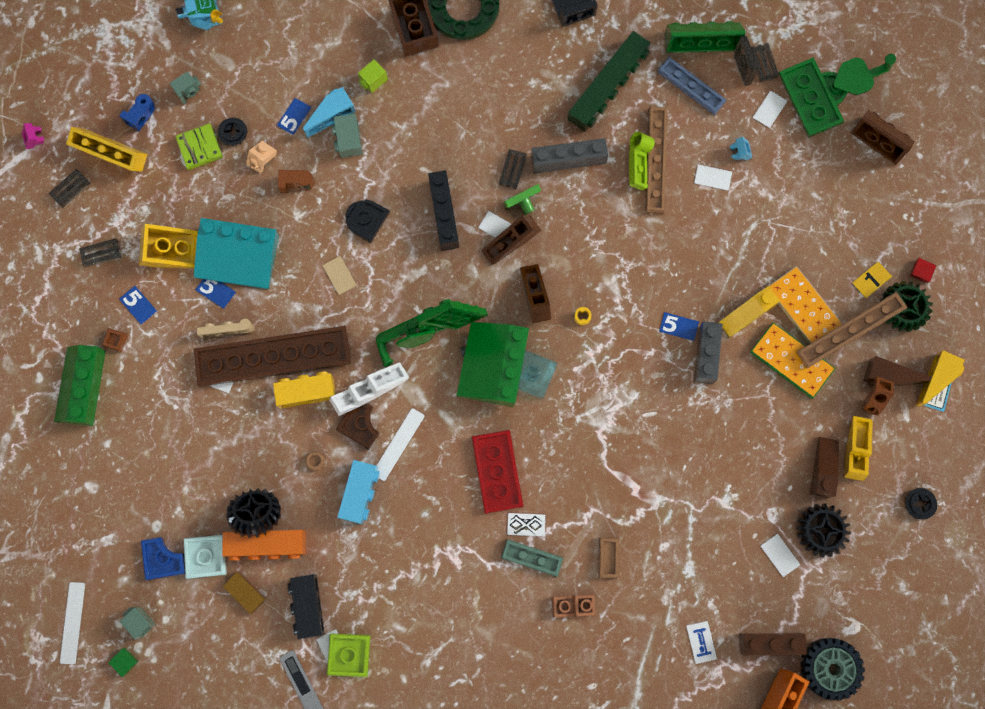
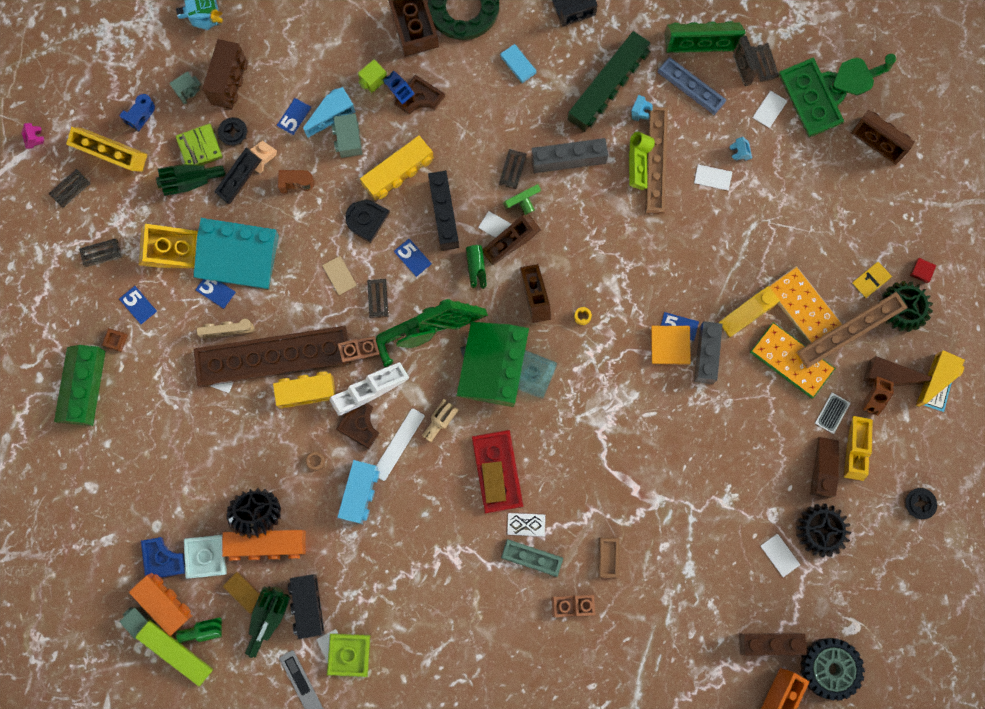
white sticker [60,582,85,664] -> none
green tile [109,648,139,677] -> none
white sticker [686,621,717,664] -> none
none -> orange brick [129,573,192,636]
none -> lime tile [135,620,213,687]
none -> dark green piece [156,164,225,196]
none -> green arm [176,617,222,643]
none -> reddish brown brick [202,39,248,109]
none -> black tile [214,148,262,204]
none -> dark green piece [245,586,291,658]
none -> nougat slope [338,336,379,363]
none -> yellow brick [360,135,434,201]
none -> clear smoke tile [367,279,389,318]
none -> blue leg [383,70,415,104]
none -> reddish brown tile [394,75,445,115]
none -> blue sticker [394,239,432,277]
none -> tan arm [422,399,459,443]
none -> green piece [465,245,487,289]
none -> pearl gold tile [482,461,506,503]
none -> medium azure tile [500,44,536,83]
none -> medium azure tile [631,95,653,121]
none -> light orange tile [651,326,691,365]
none -> sticker [815,393,850,434]

